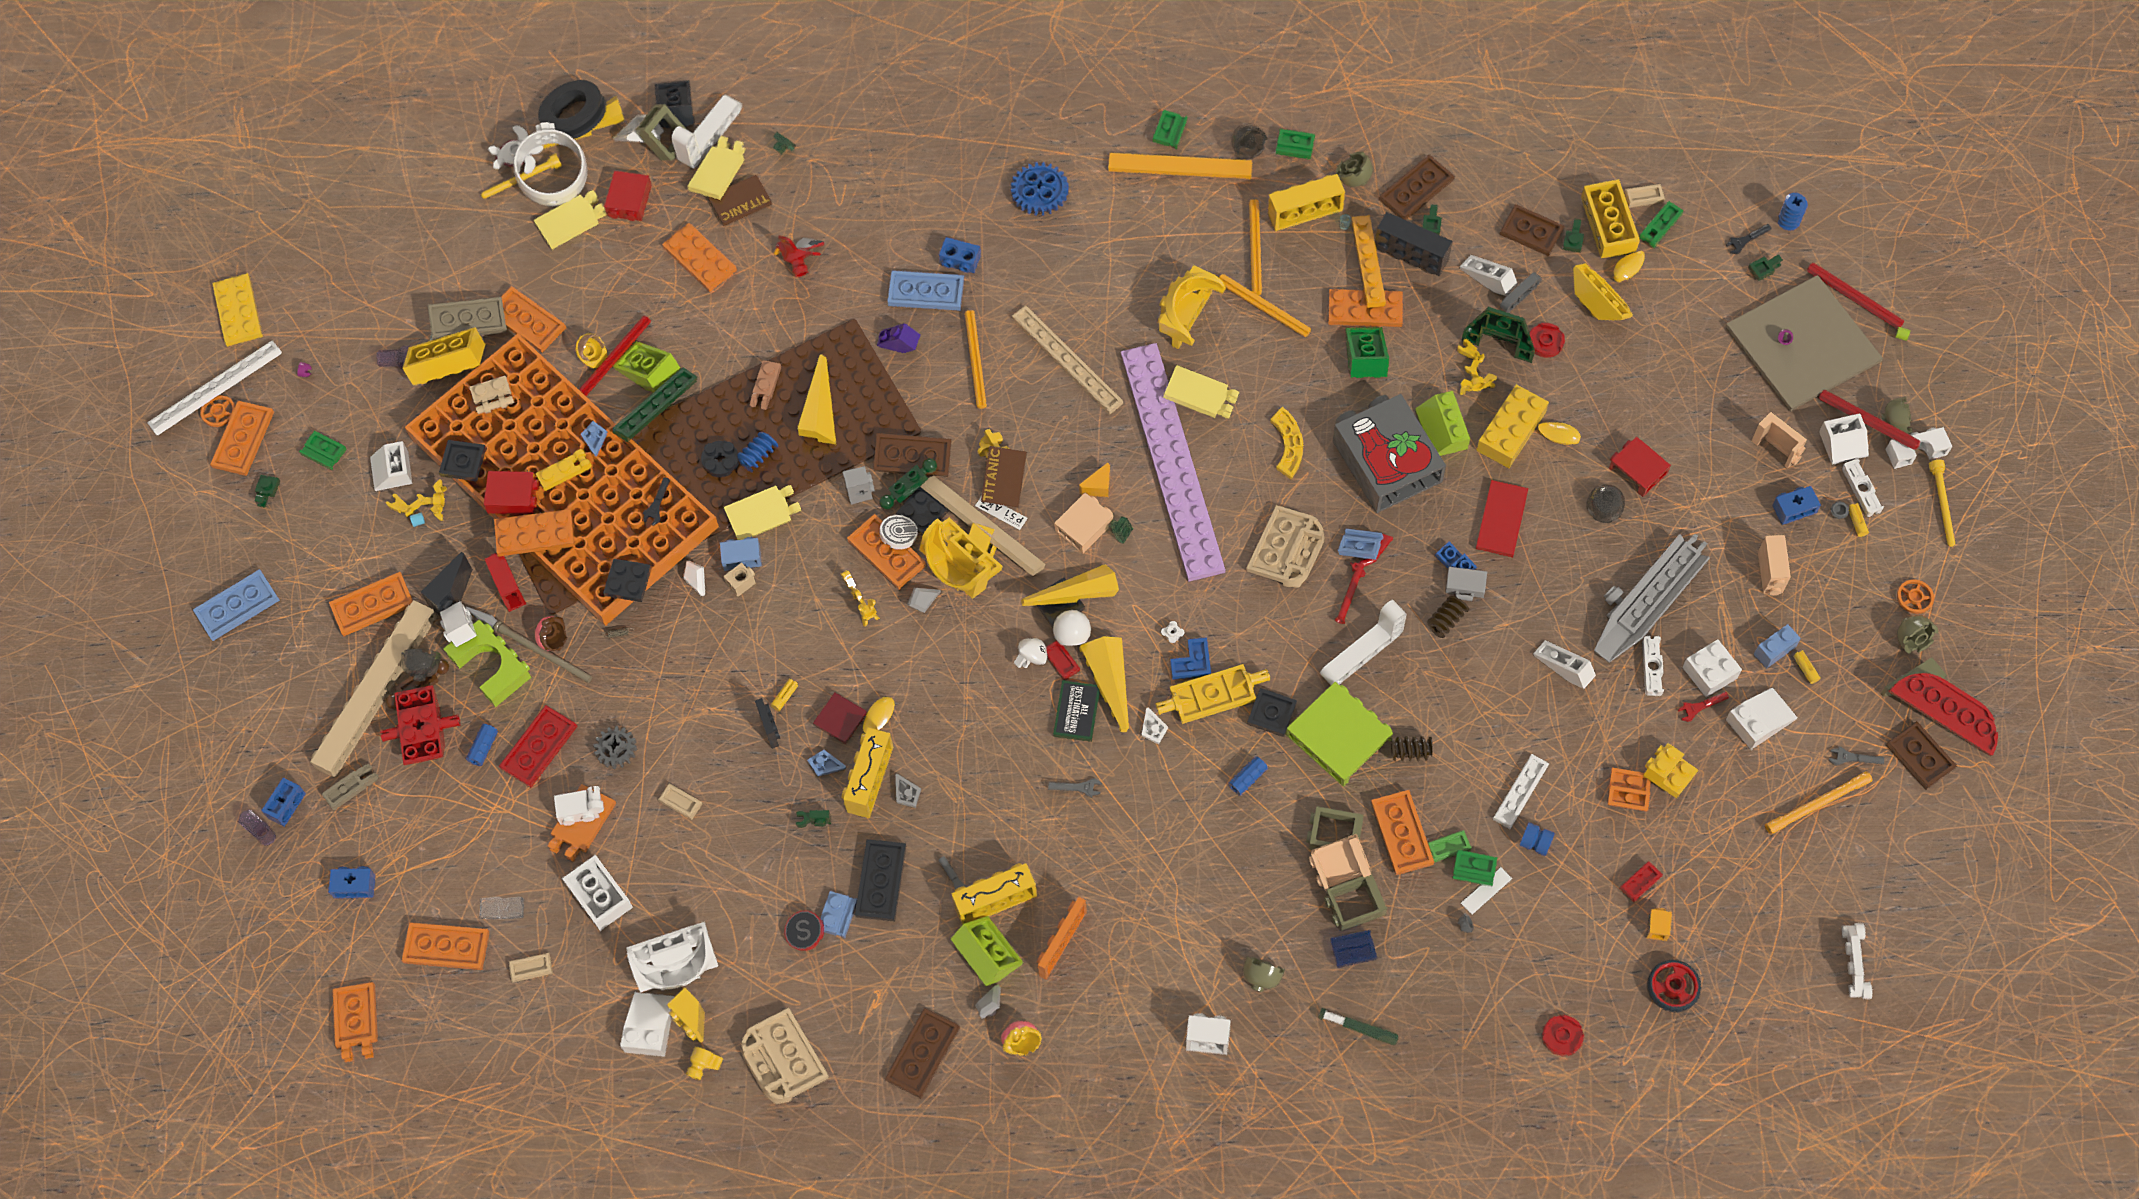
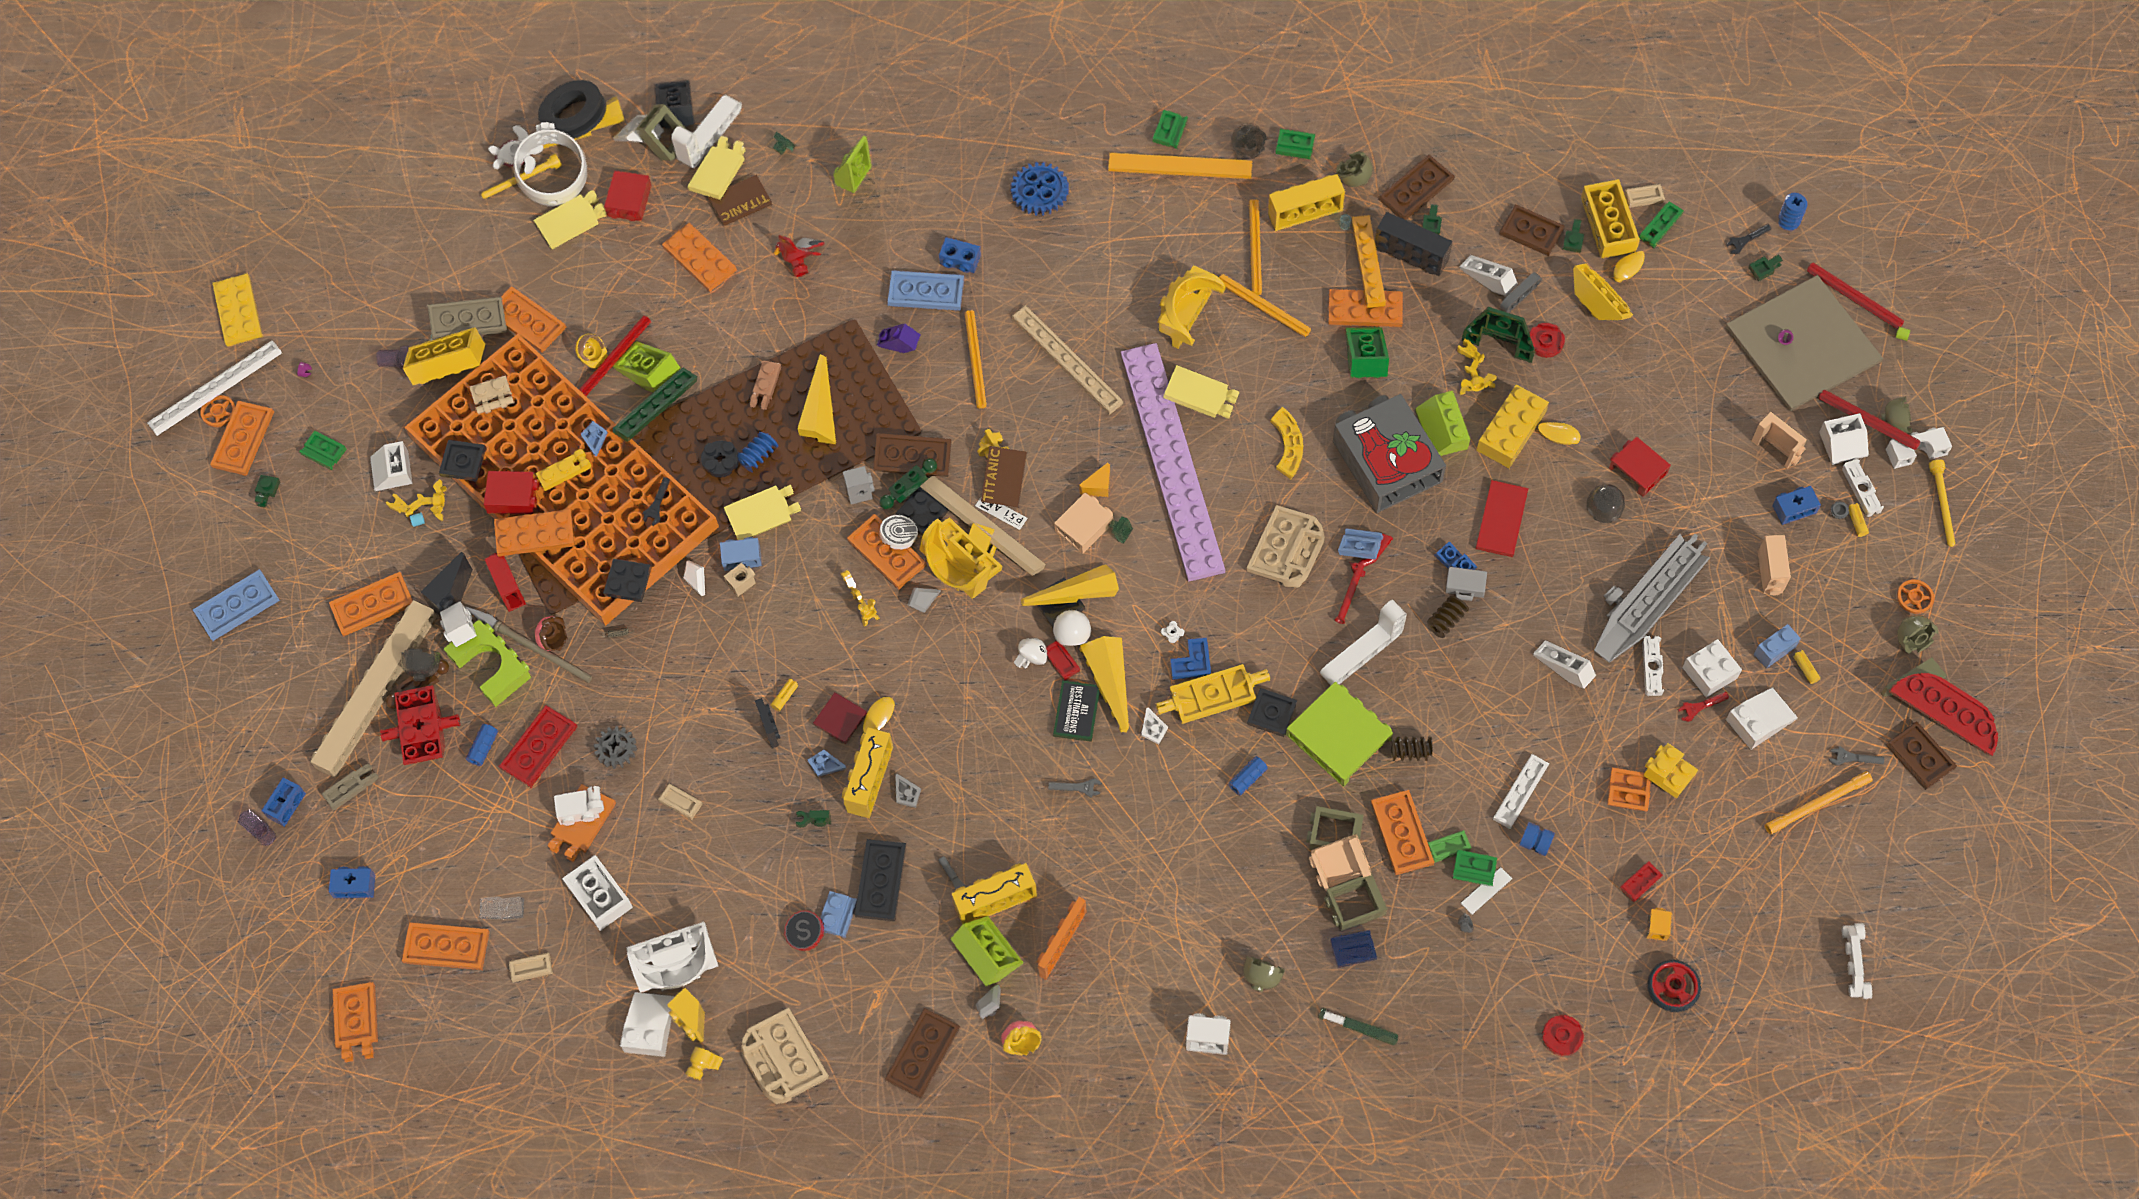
none -> lime slope [833,136,872,193]

